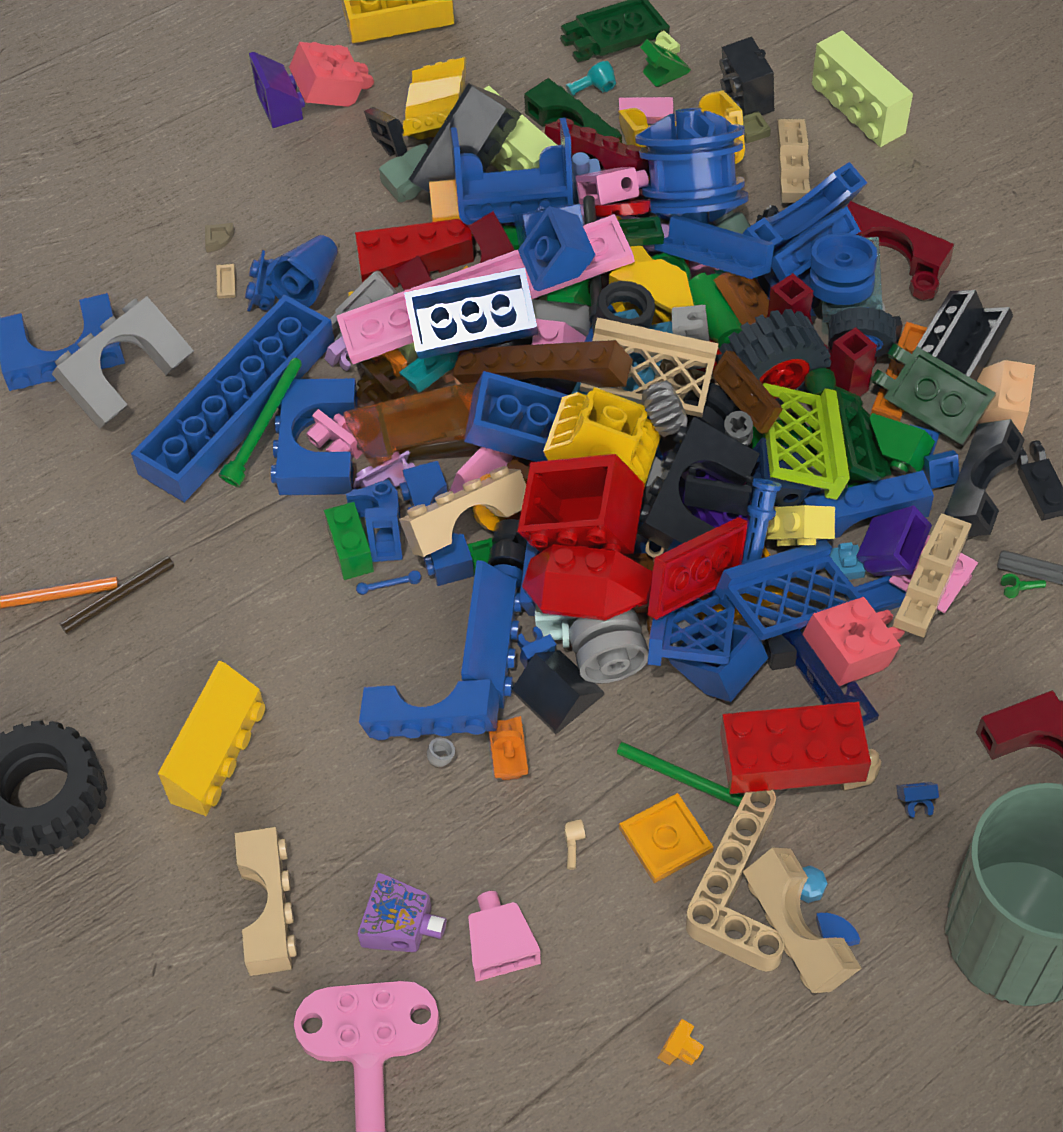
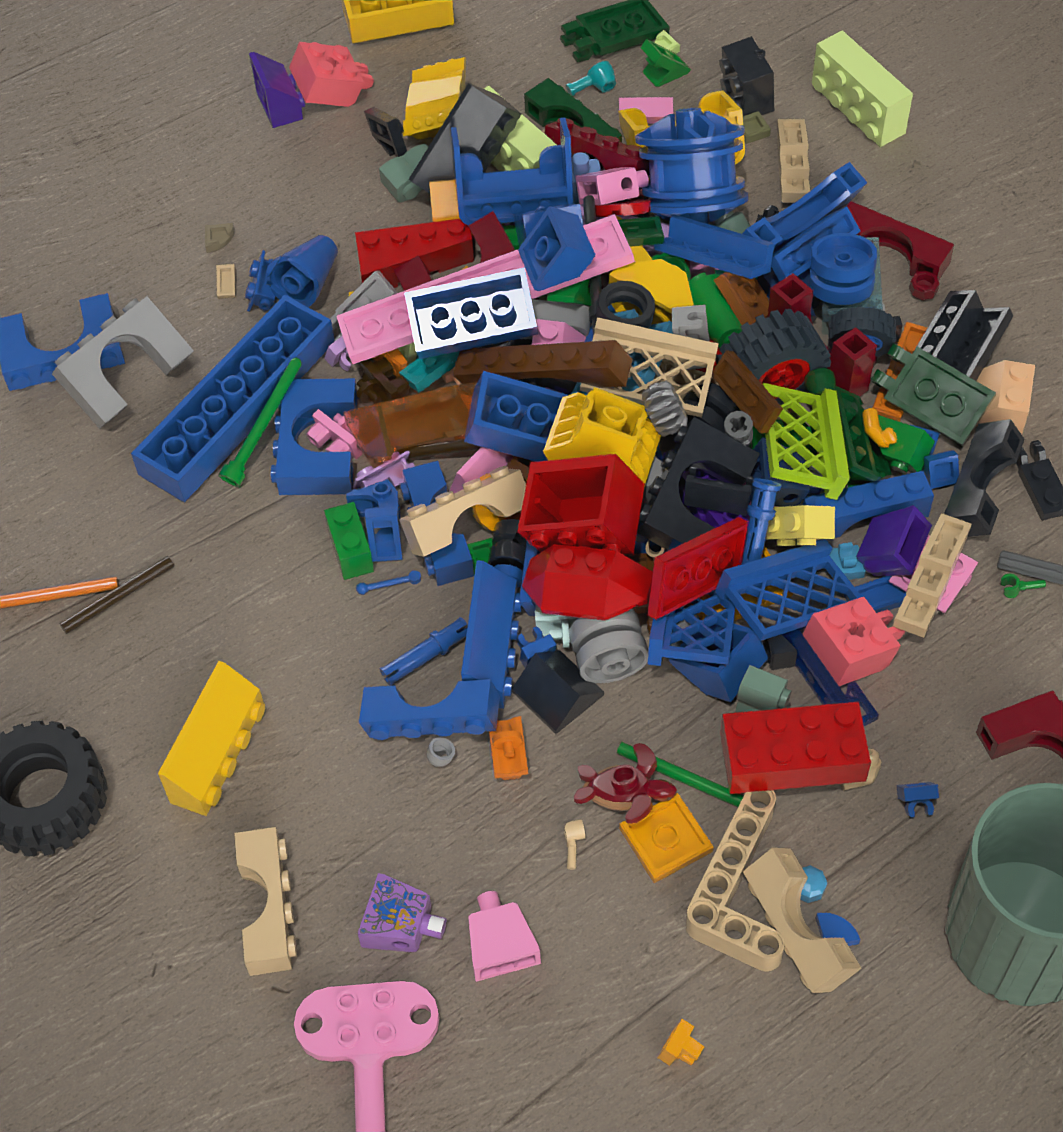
none -> blue pin [379,617,467,686]
none -> dark red animal [574,743,677,823]
none -> sand green brick [735,665,792,713]
none -> light orange arm [862,408,897,448]

